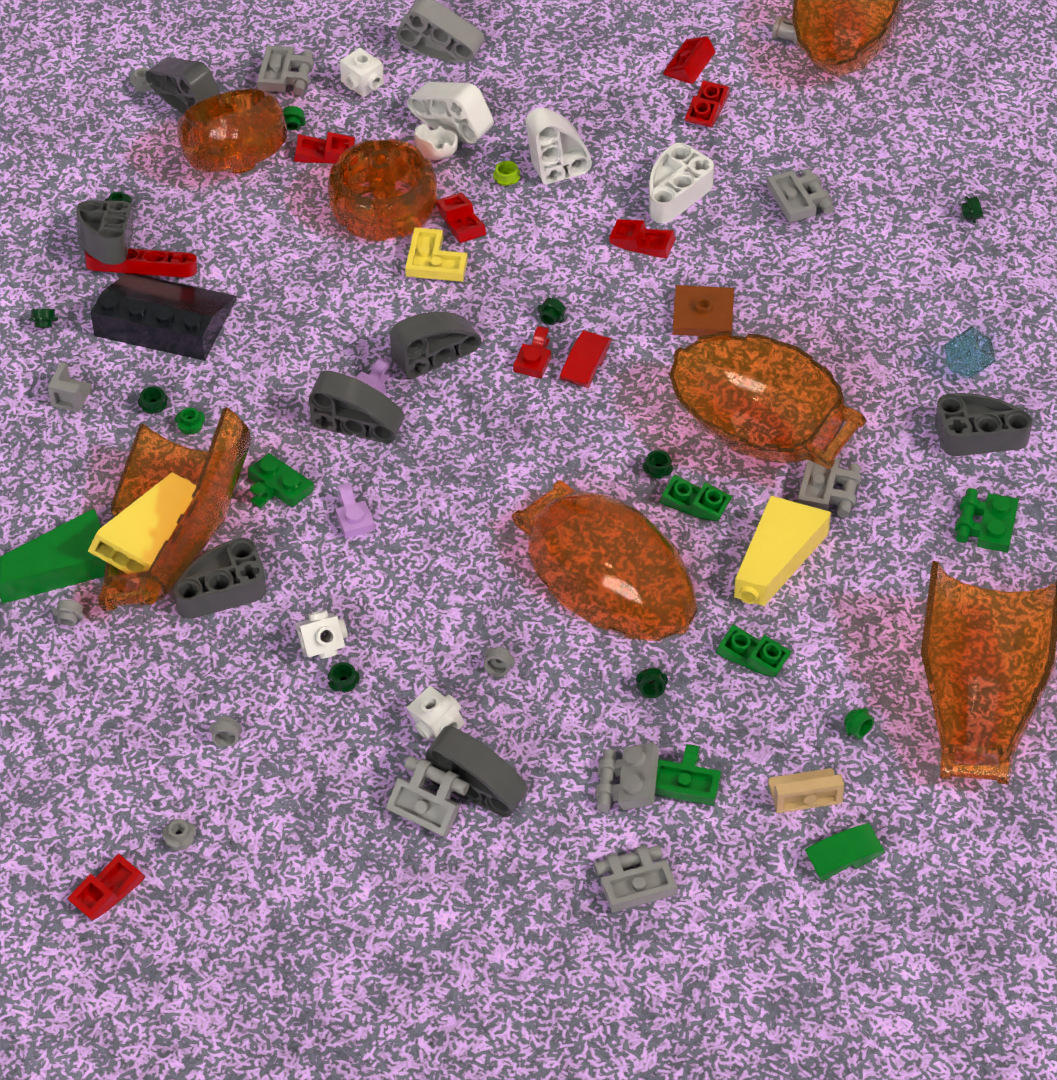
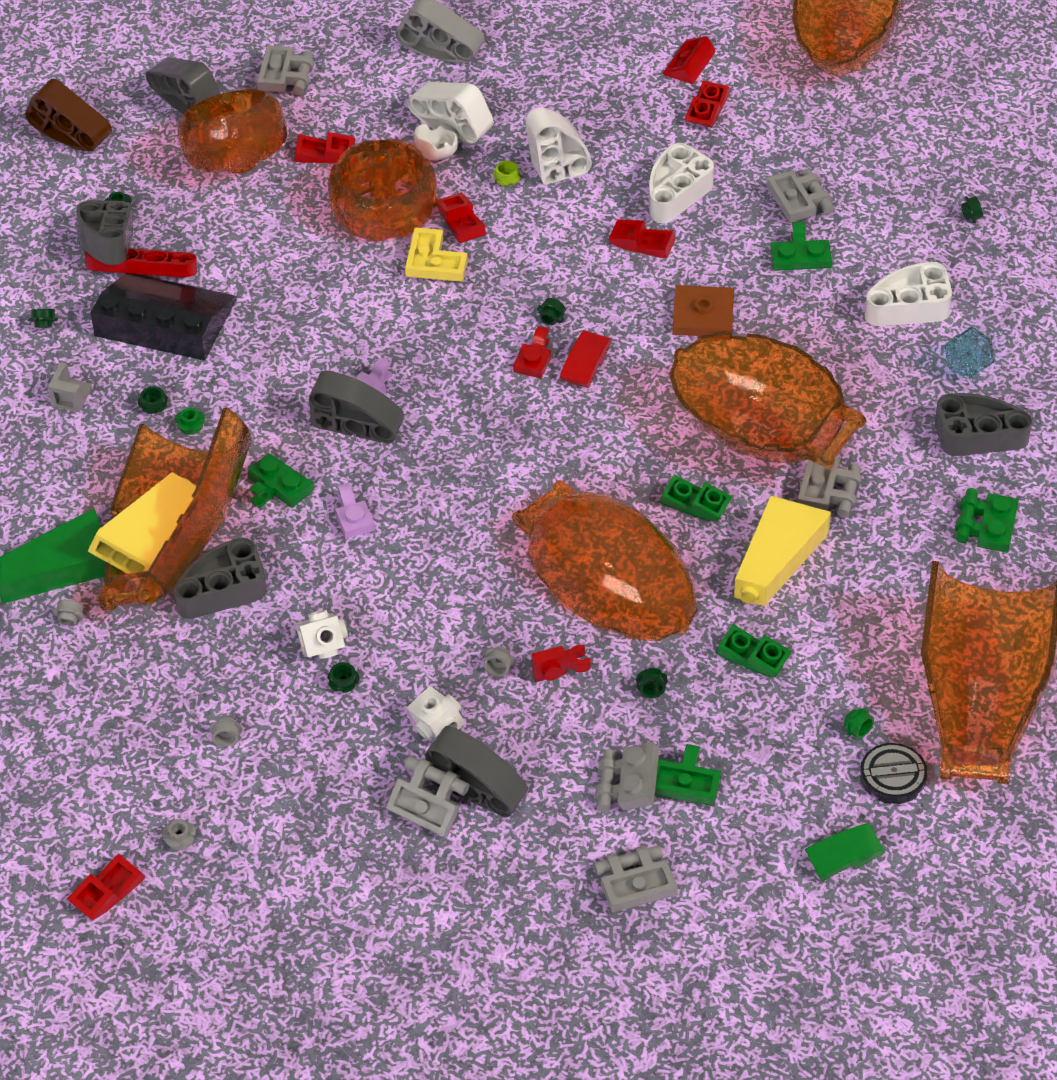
light grey plate [130,67,152,92] -> none
green plate [278,106,306,130] -> none
white brick [340,48,384,97] -> none
dark grey beam [390,312,482,379] -> none
dark green plate [643,450,673,479] -> none
tan panel [768,768,844,814] -> none
light grey bush [772,15,806,46] -> none
none -> reddish brown beam [25,78,112,151]
none -> red plate [531,645,591,682]
none -> green plate [770,221,832,271]
none -> tile [860,743,927,804]
none -> white beam [865,262,952,326]

